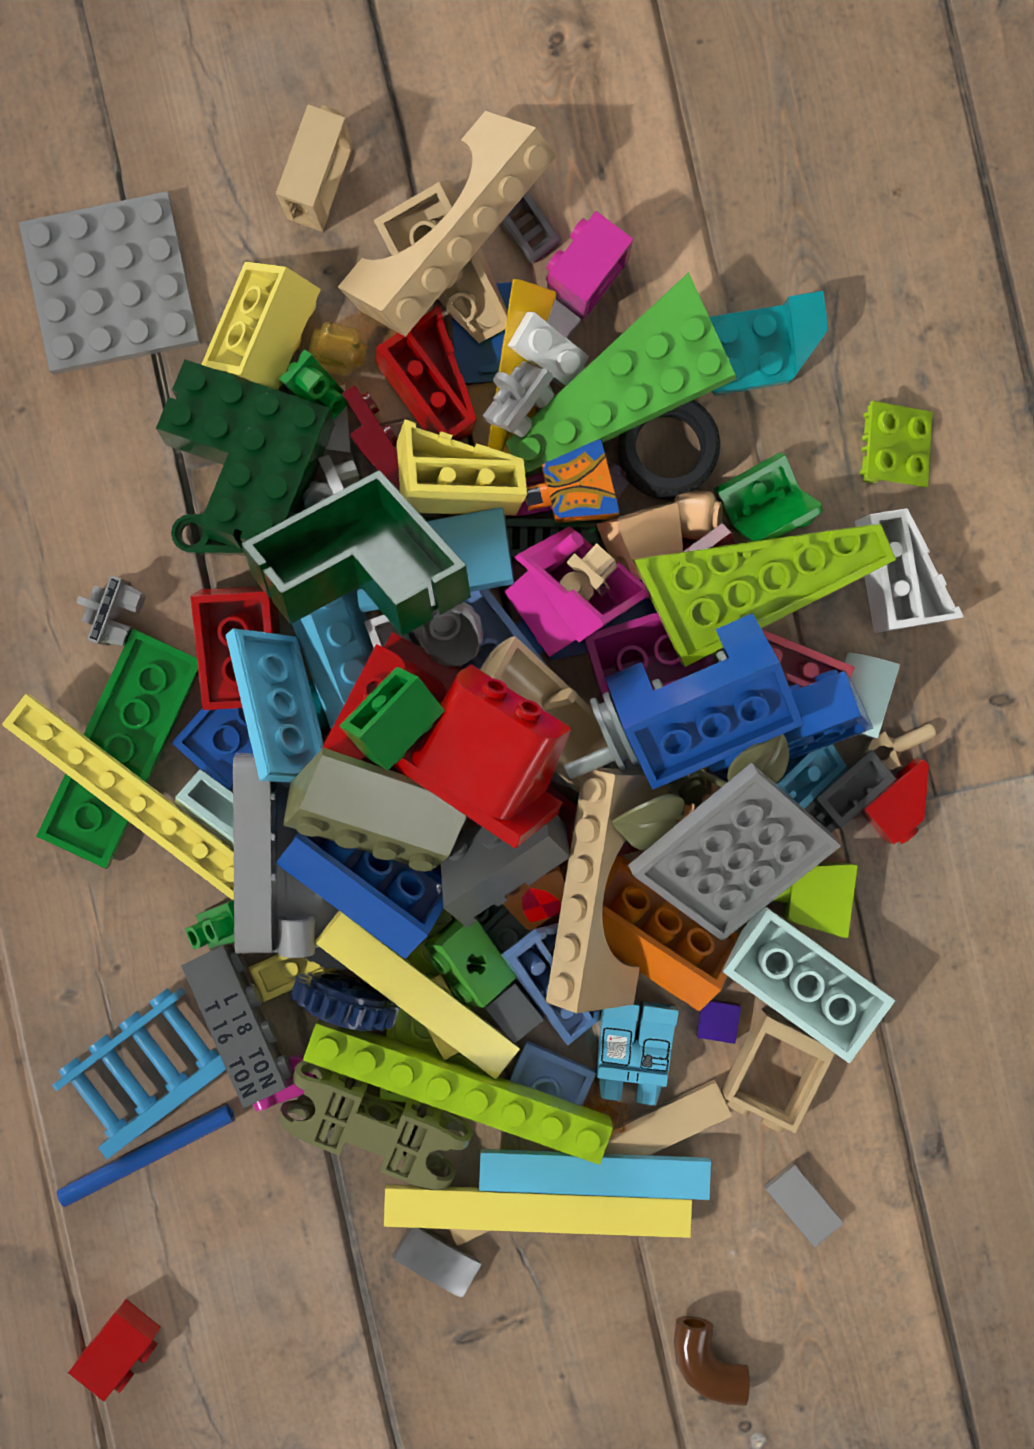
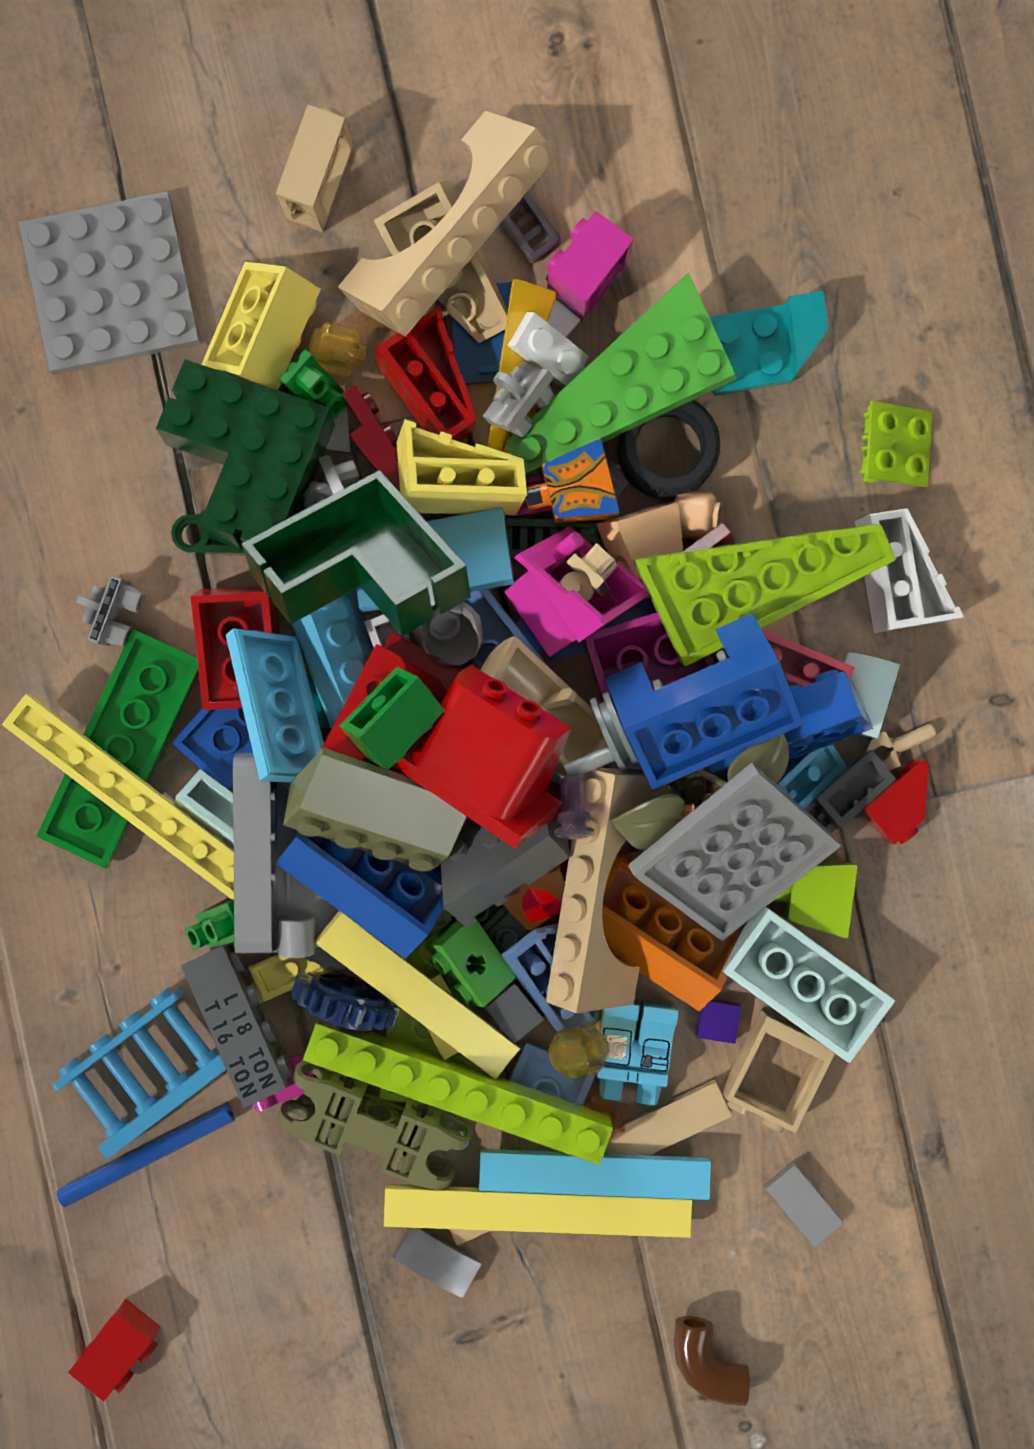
green bracket [714,452,824,542] -> none
none -> clear yellow head [549,1023,609,1079]
none -> clear purple pin [554,776,595,840]

